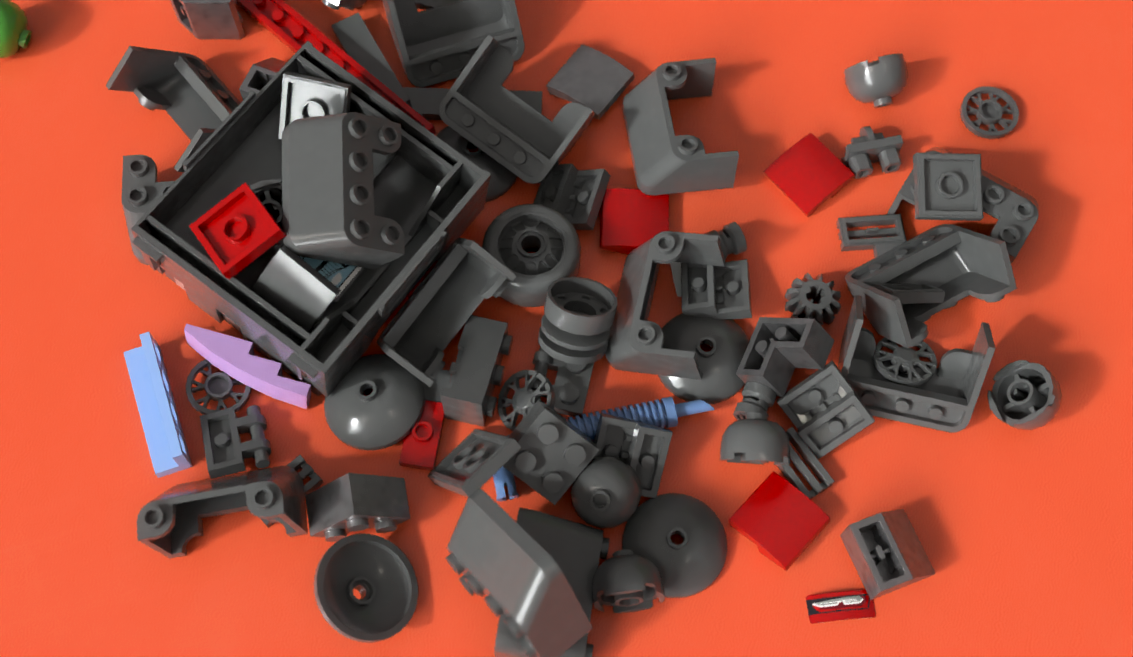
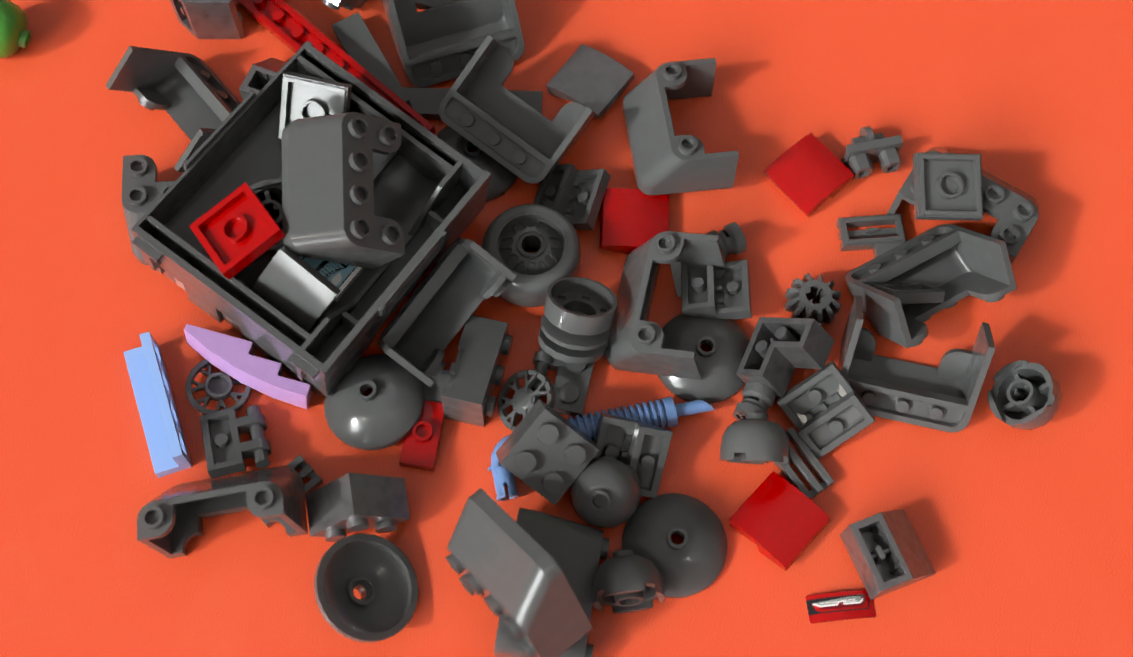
dark grey tile [428,429,522,497] -> none
dark grey cylinder [844,54,908,108] -> none
dark grey wheel [873,337,937,386] -> none
dark grey wheel [960,86,1019,139] -> none

